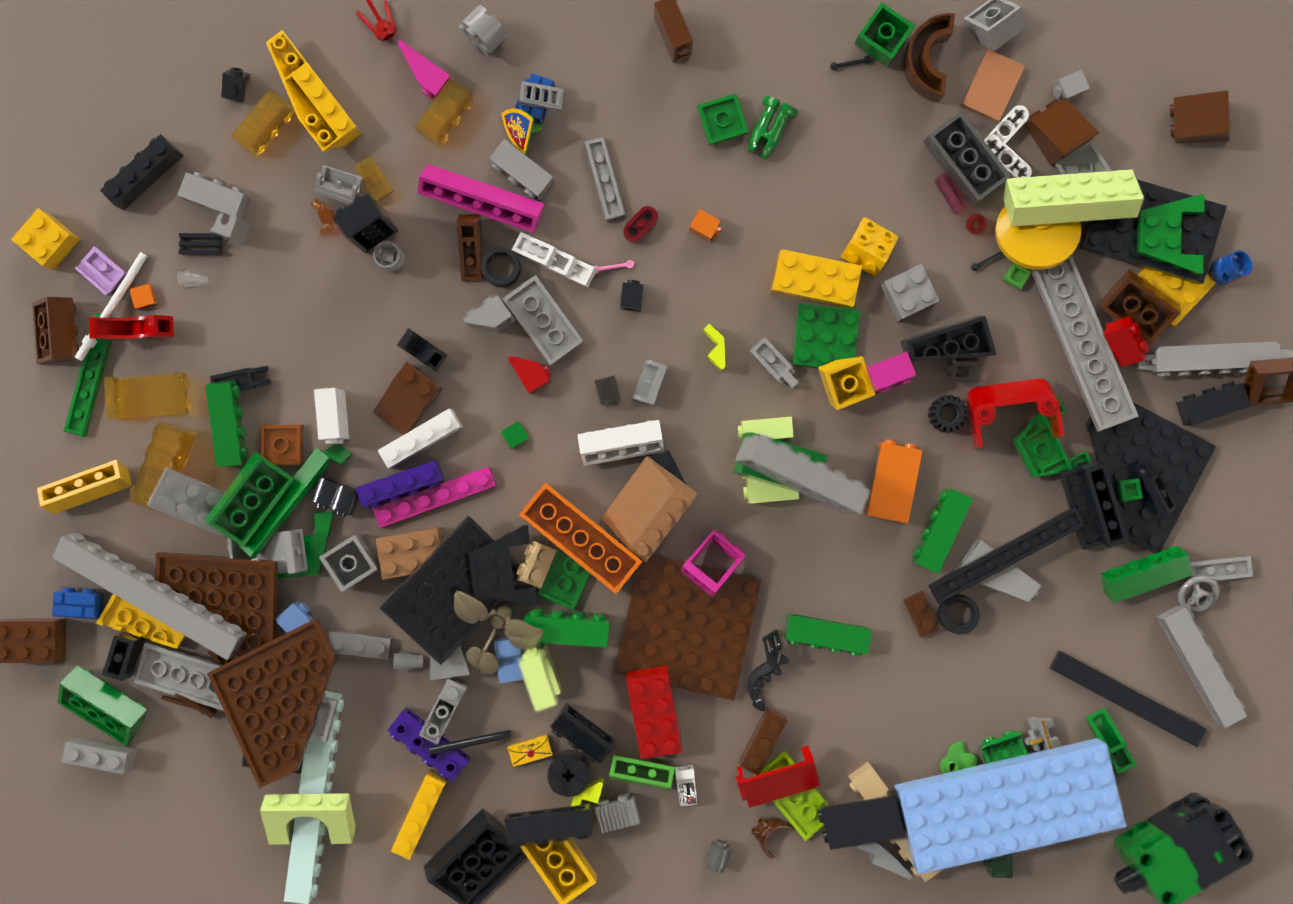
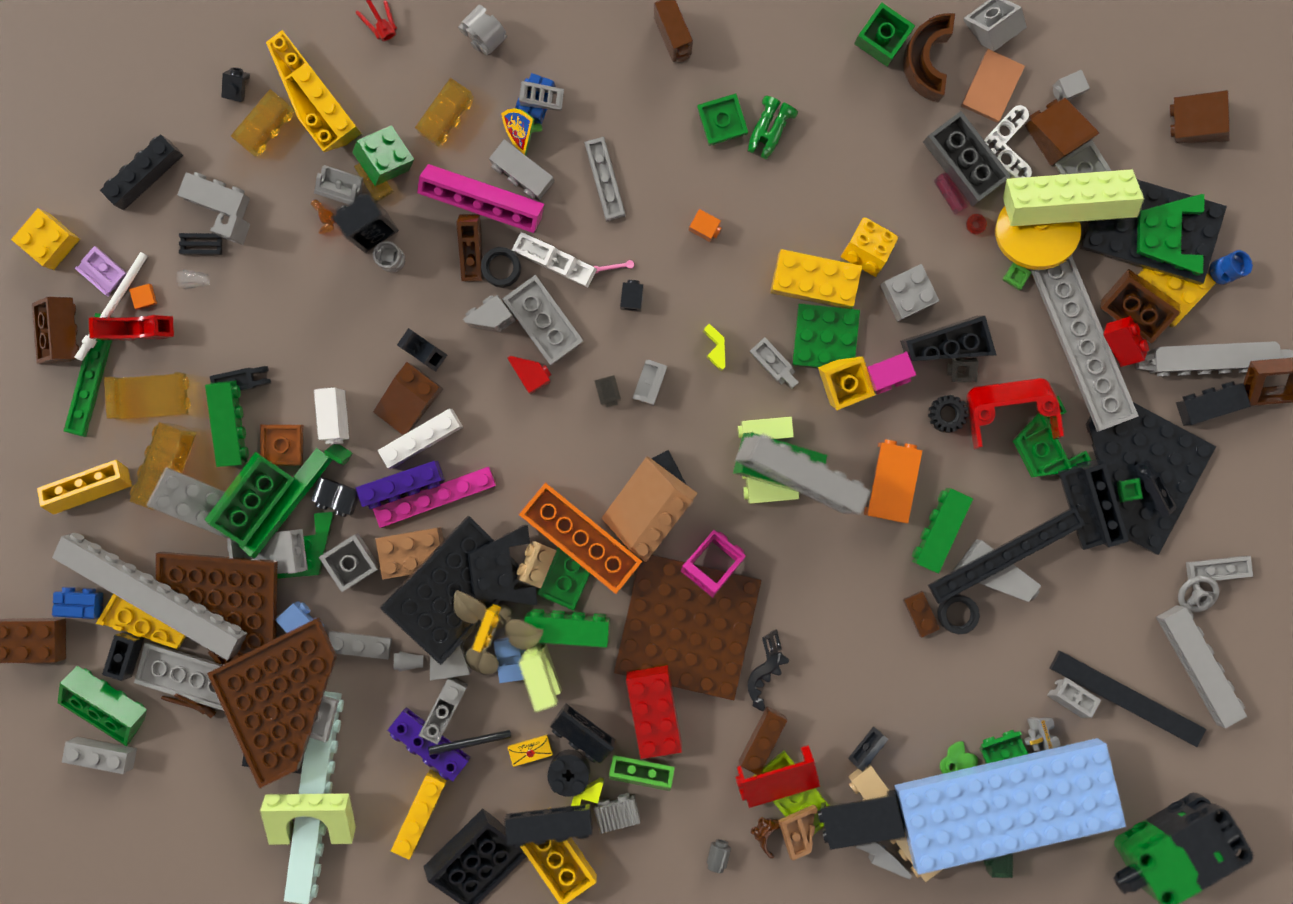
dark pink slope [398,40,453,101] -> none
green slope [500,421,529,449] -> none
white brick [578,420,665,466] -> none
dark red plate [623,206,658,243] -> none
white leg [675,765,697,807] -> none
green brick [784,613,872,657] -> none
black hinge [830,55,872,70] -> none
black hinge [971,251,1003,271] -> none
green slope [1085,708,1137,776] -> none
green brick [1100,546,1192,603] -> none
none -> brick [352,125,414,186]
none -> yellow plate [473,604,501,652]
none -> medium nougat wing [778,805,817,861]
none -> black plate [848,726,889,772]
none -> light grey hinge [1047,678,1101,718]

